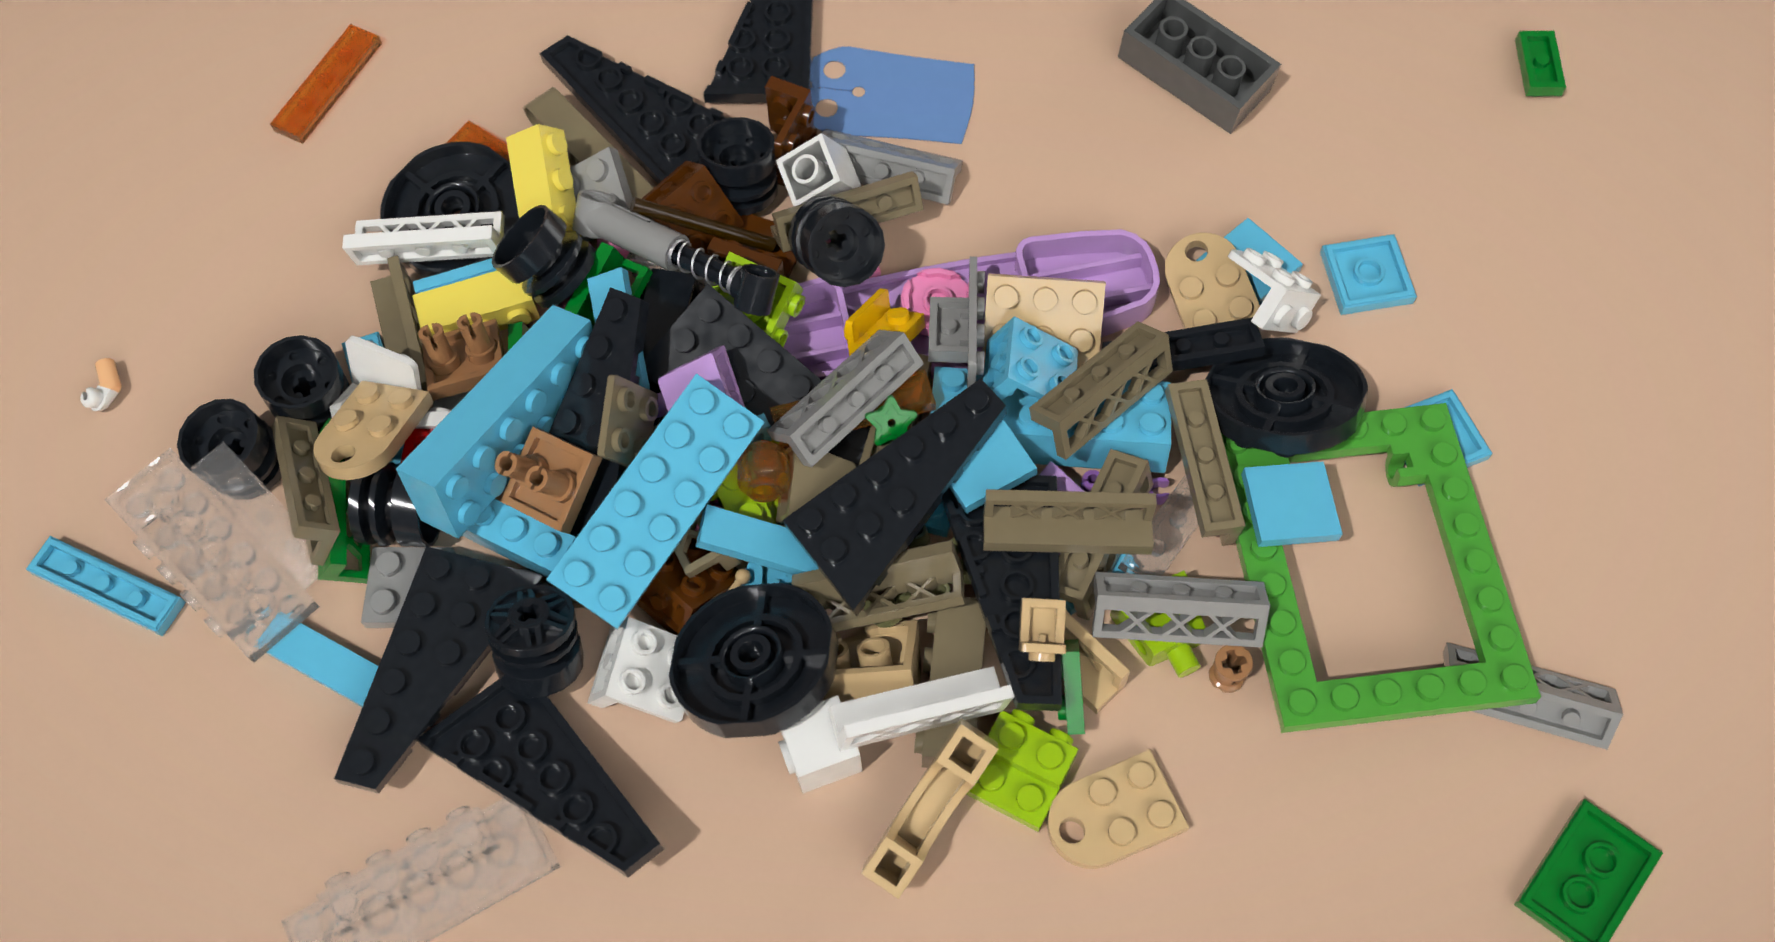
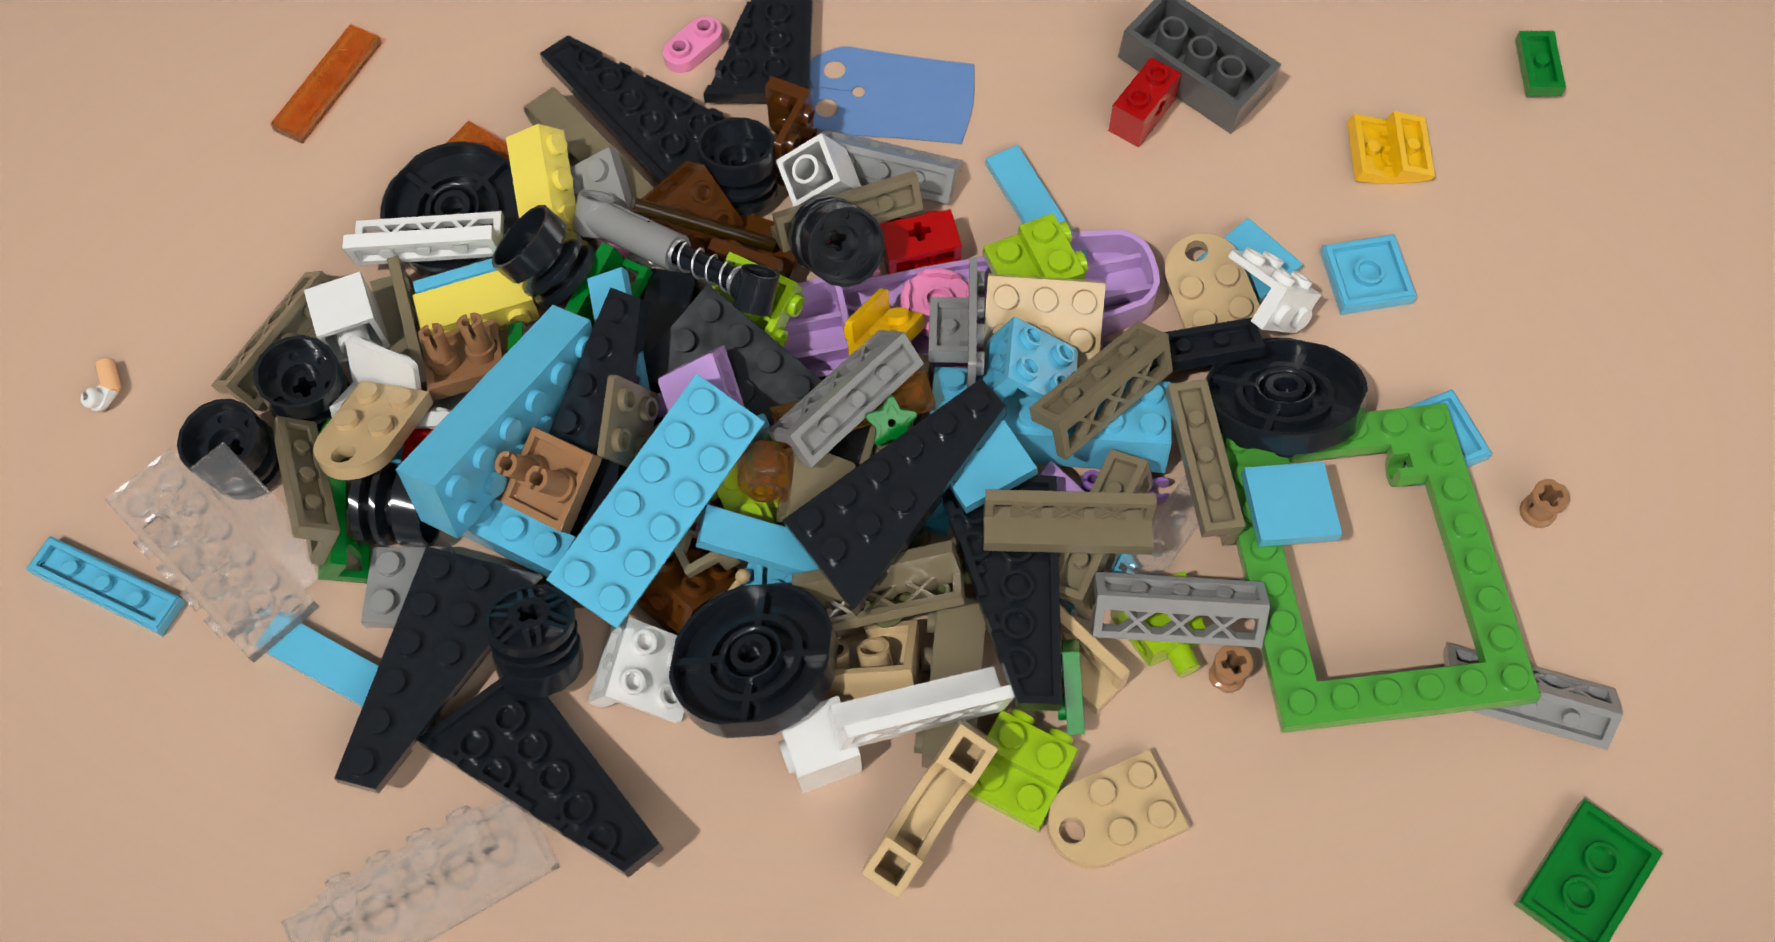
tan bracket [1019,598,1066,662] -> none
none -> dark tan fence [211,271,332,411]
none -> white head [304,272,391,364]
none -> bright pink plate [663,16,723,73]
none -> red brick [879,209,962,274]
none -> lime plate [983,213,1088,280]
none -> medium azure tile [986,145,1087,257]
none -> red brick [1108,57,1181,148]
none -> yellow slope [1347,111,1435,184]
none -> medium nougat bush [1519,479,1570,528]

